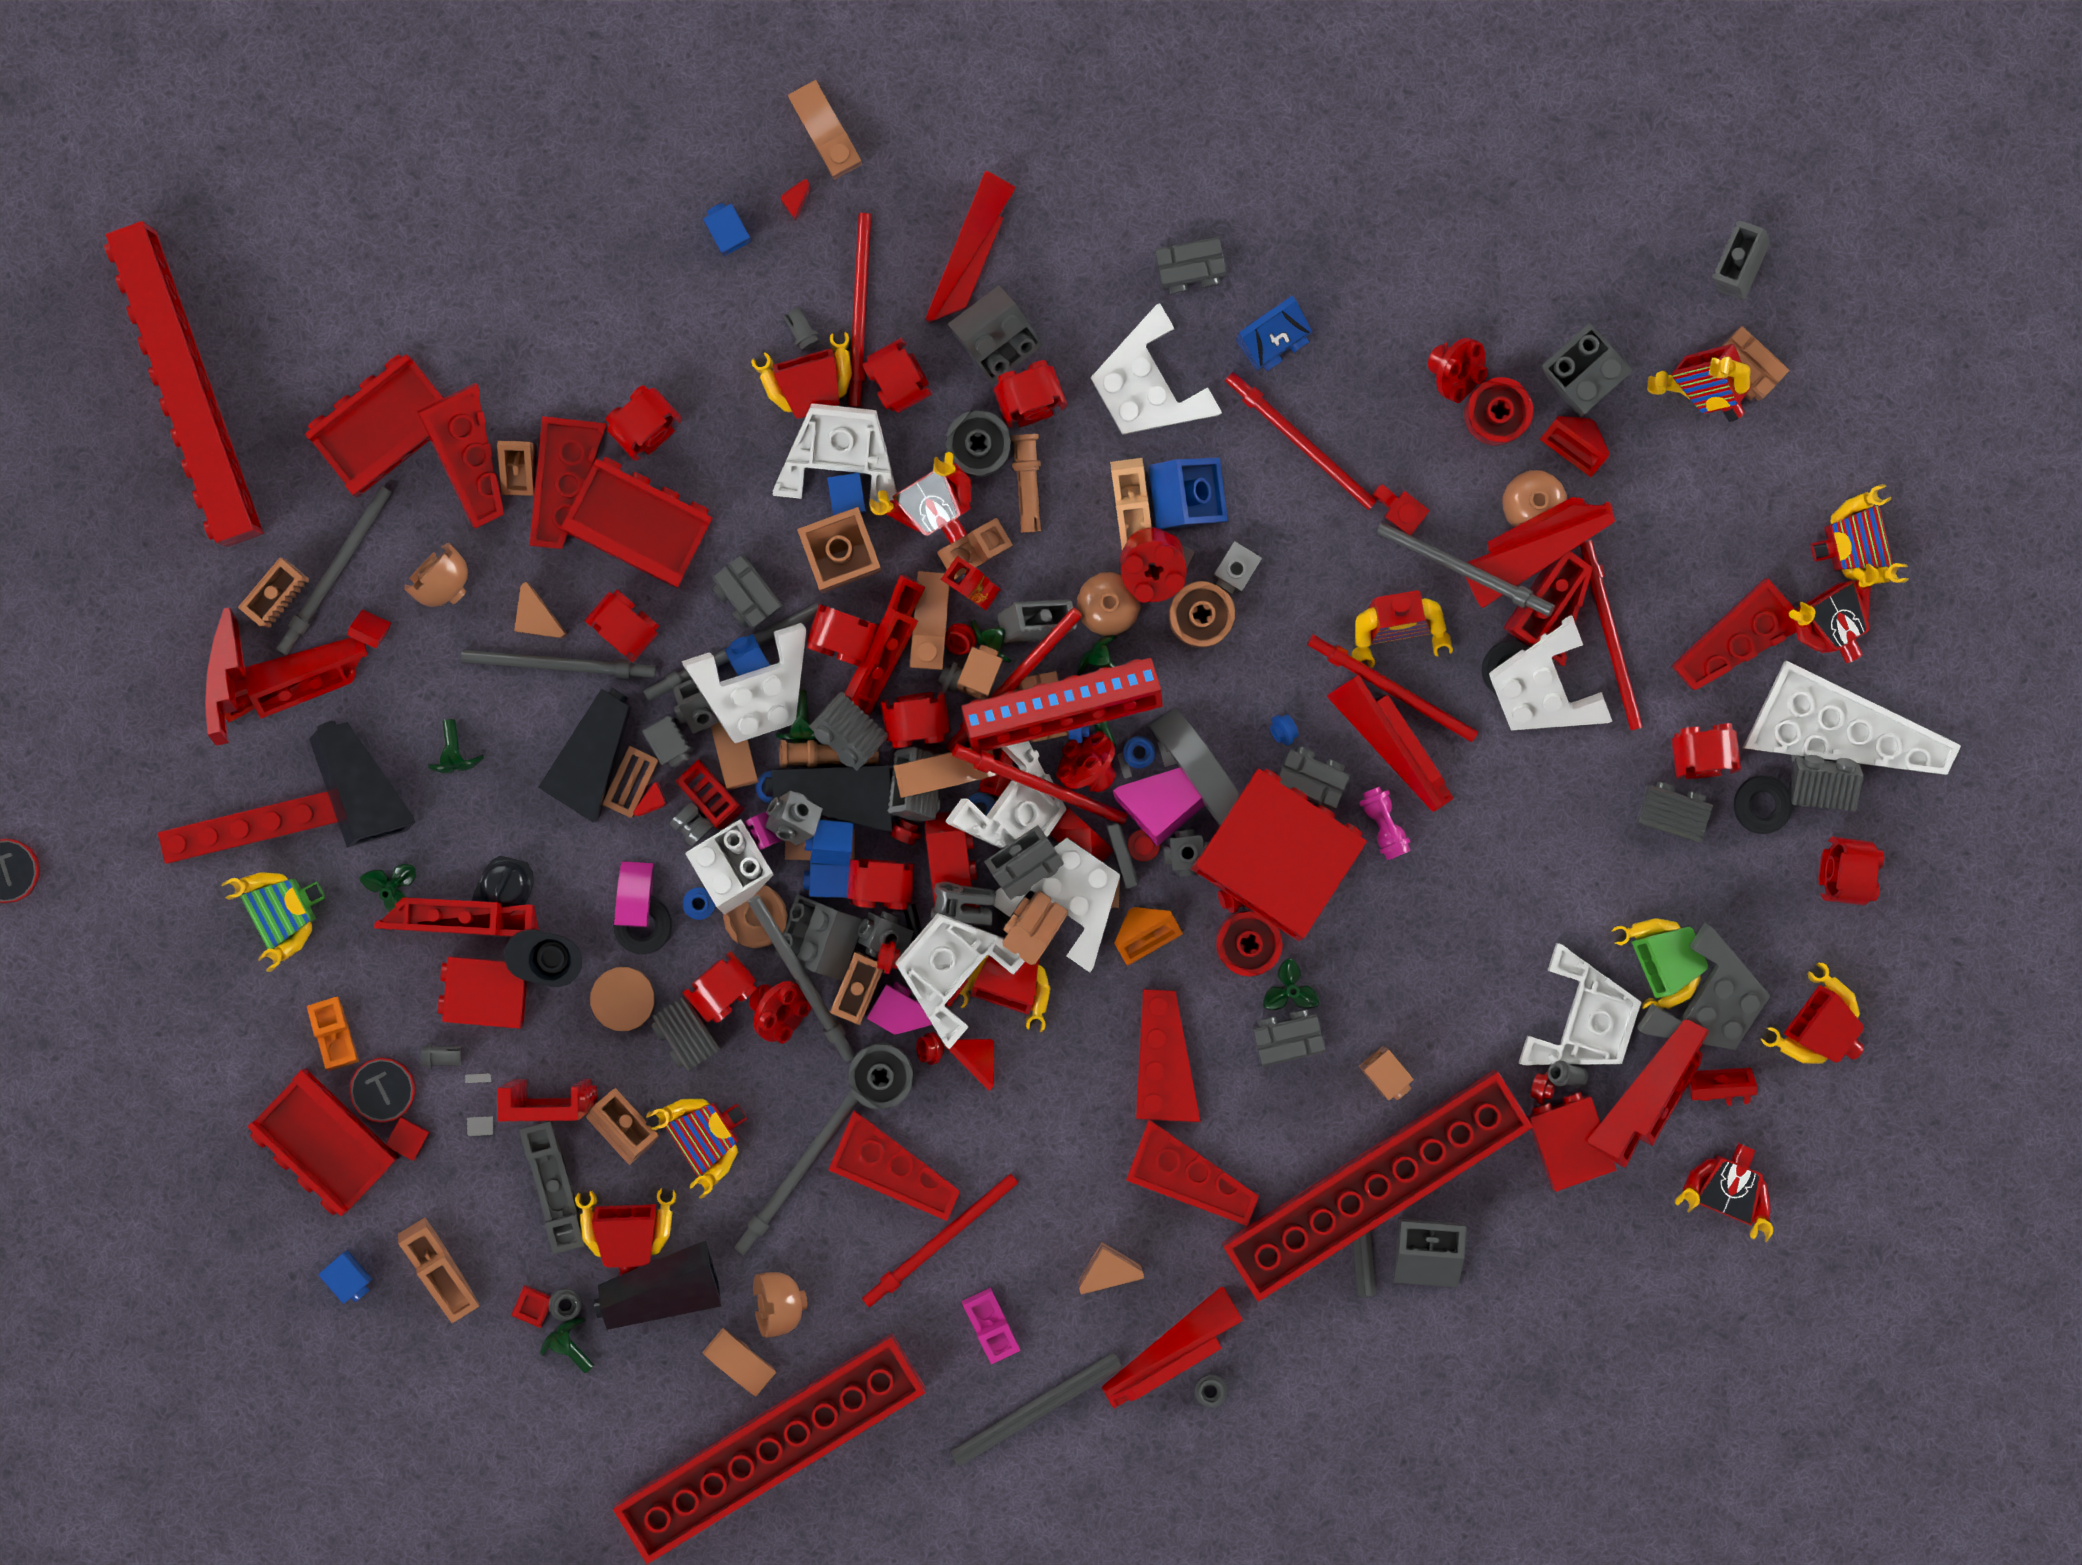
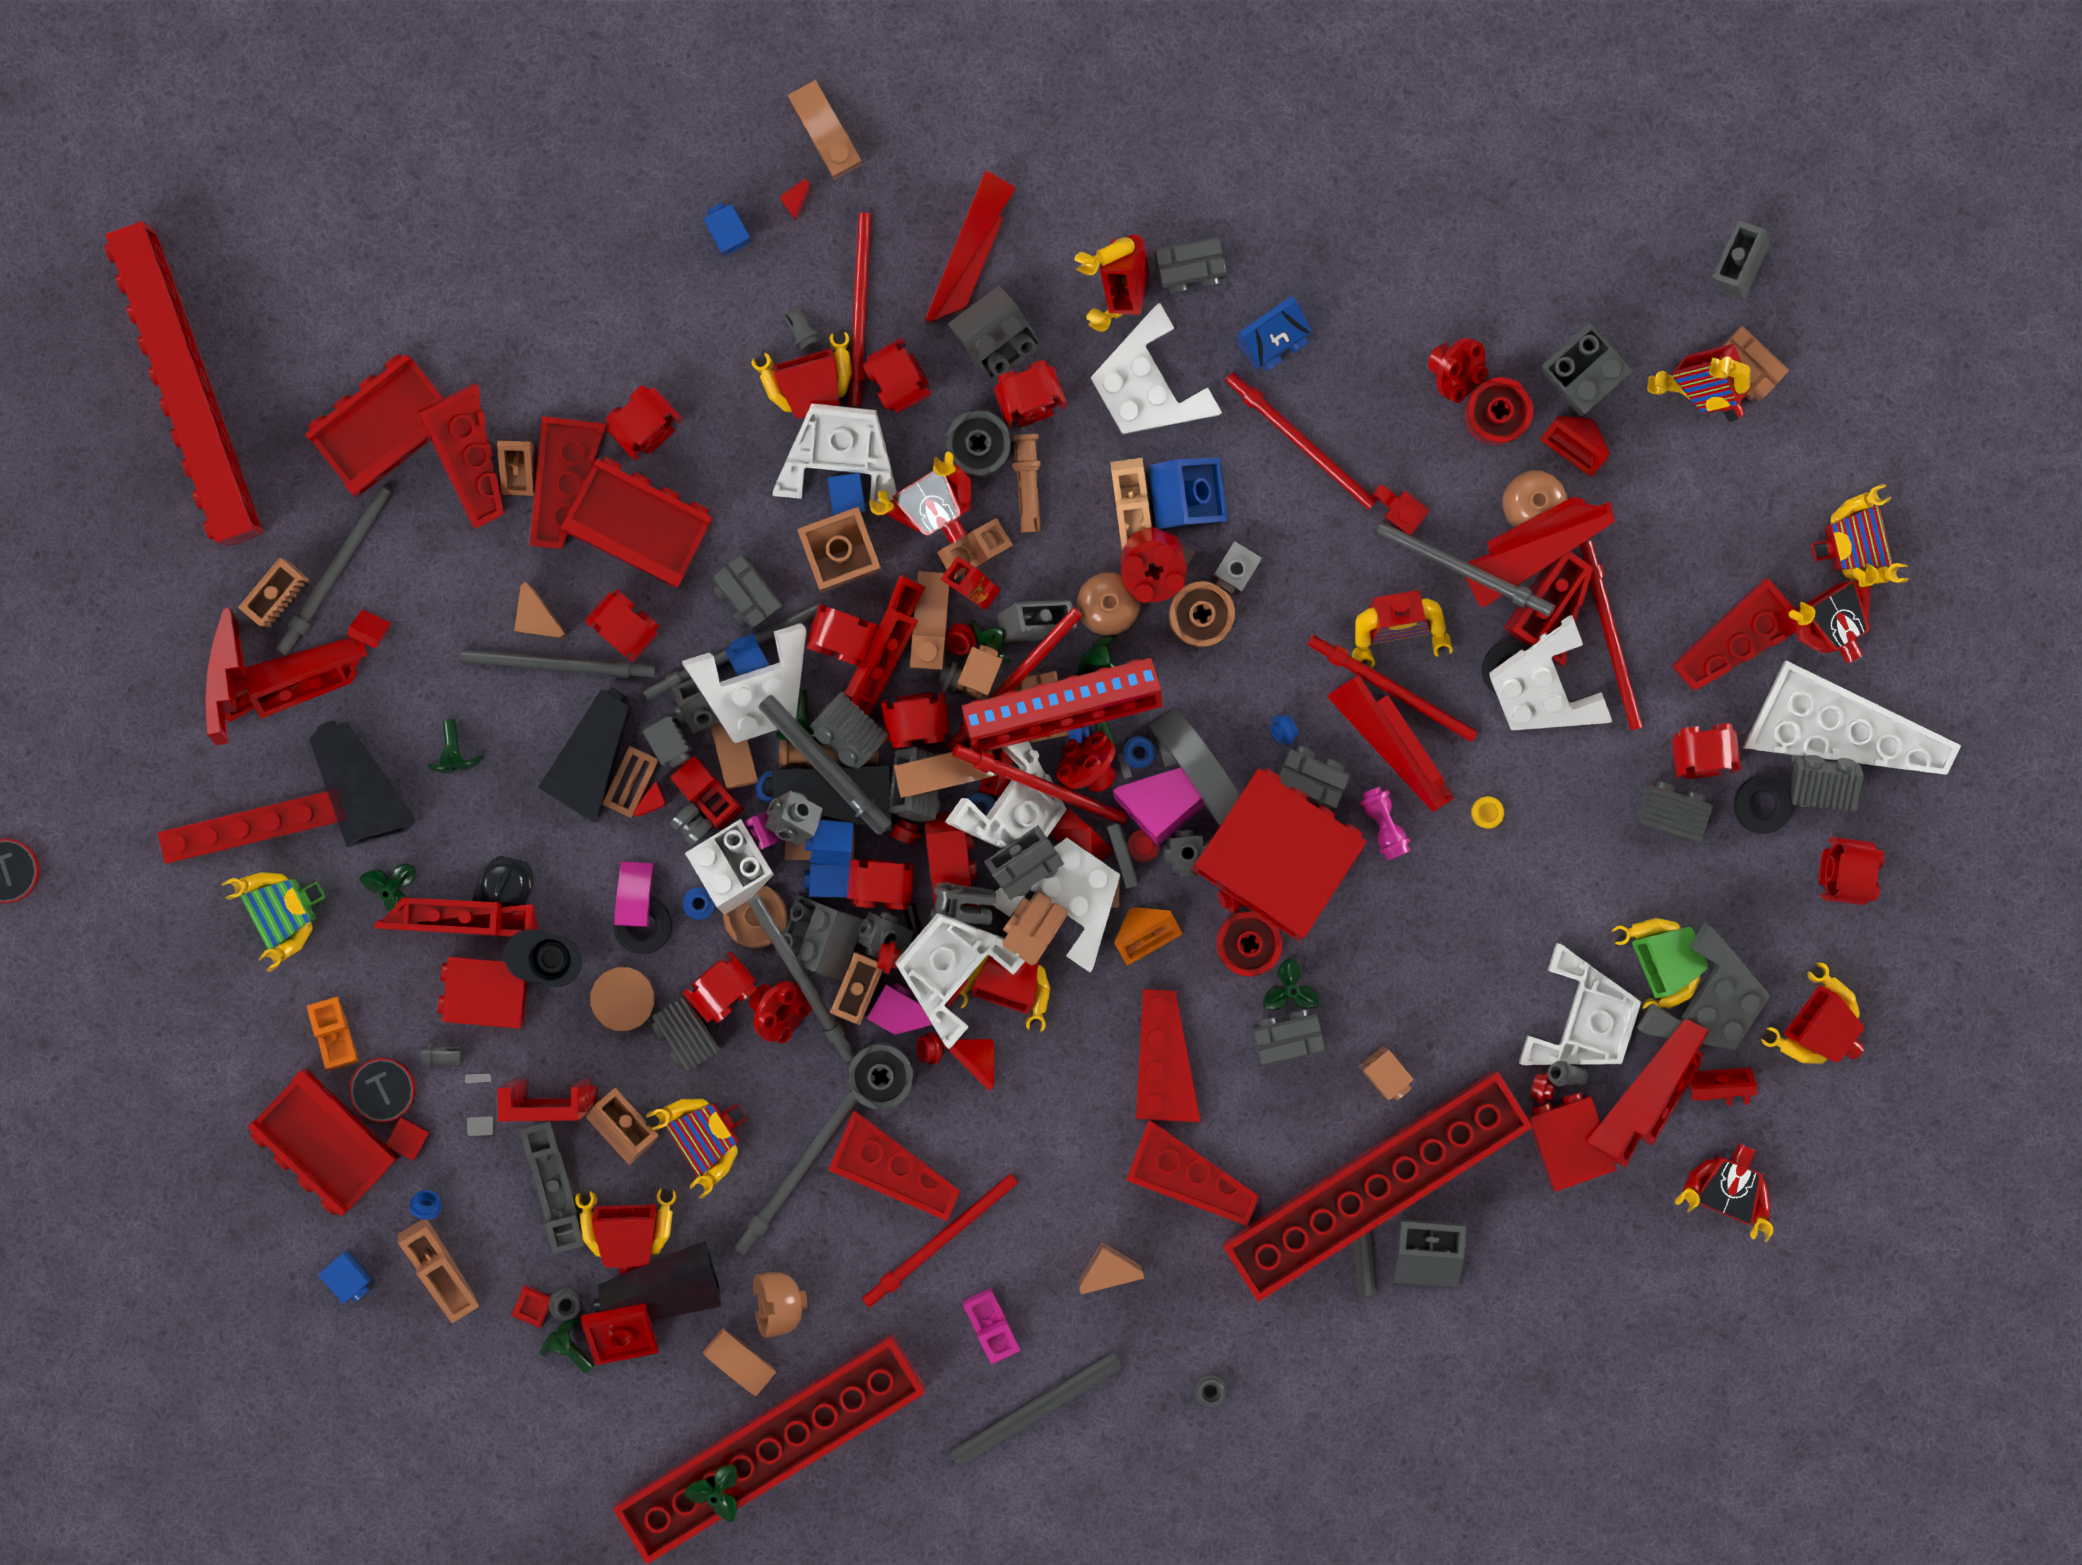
nougat cylinder [404,543,468,607] -> none
red wedge [1102,1287,1243,1409] -> none
none -> blue plate [409,1190,442,1220]
none -> red tile [581,1303,659,1365]
none -> red tile [670,756,716,803]
none -> dark green plant [684,1464,737,1522]
none -> dark grey axle [758,695,891,835]
none -> red torso [1075,234,1149,332]
none -> yellow tile [1471,796,1504,829]

